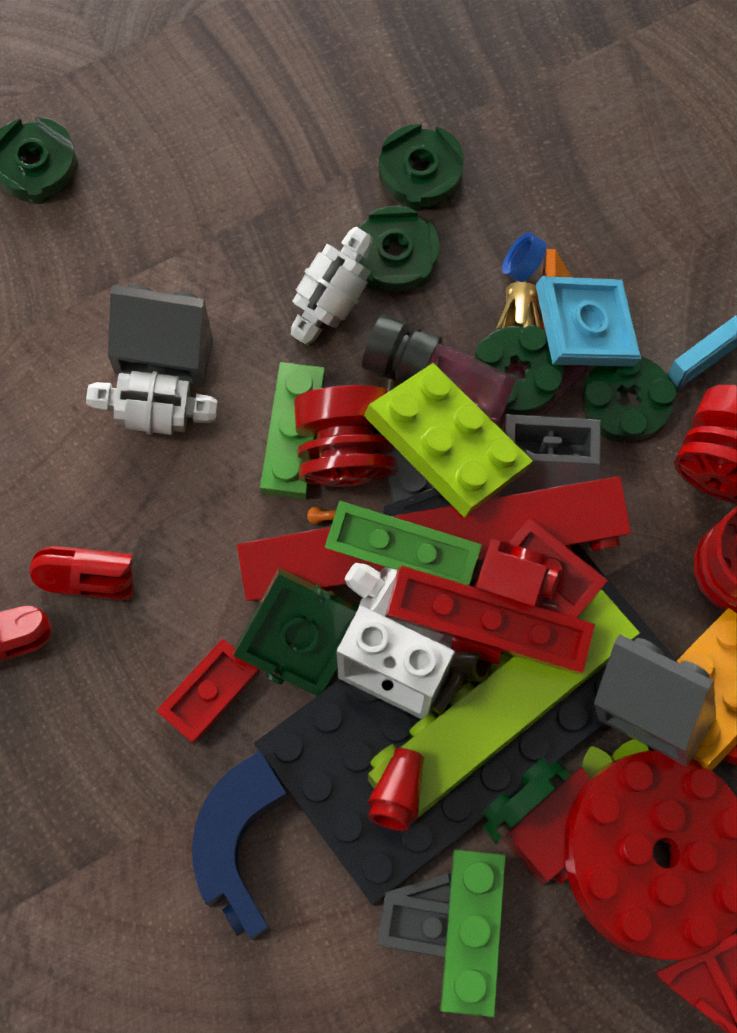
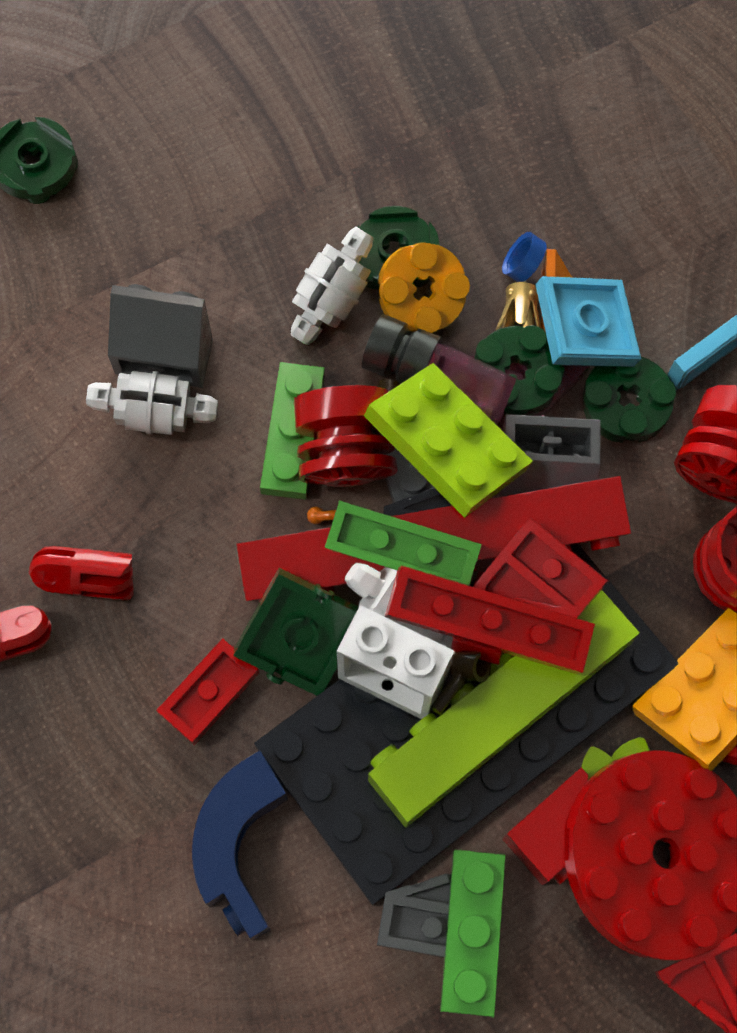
red cone [367,748,425,831] -> none
dark green plate [379,124,464,211] -> none
red brick [476,538,560,606] -> none
dark green plate [482,758,571,844] -> none
dark grey slope [594,634,716,767] -> none
none -> light orange plate [378,242,470,333]

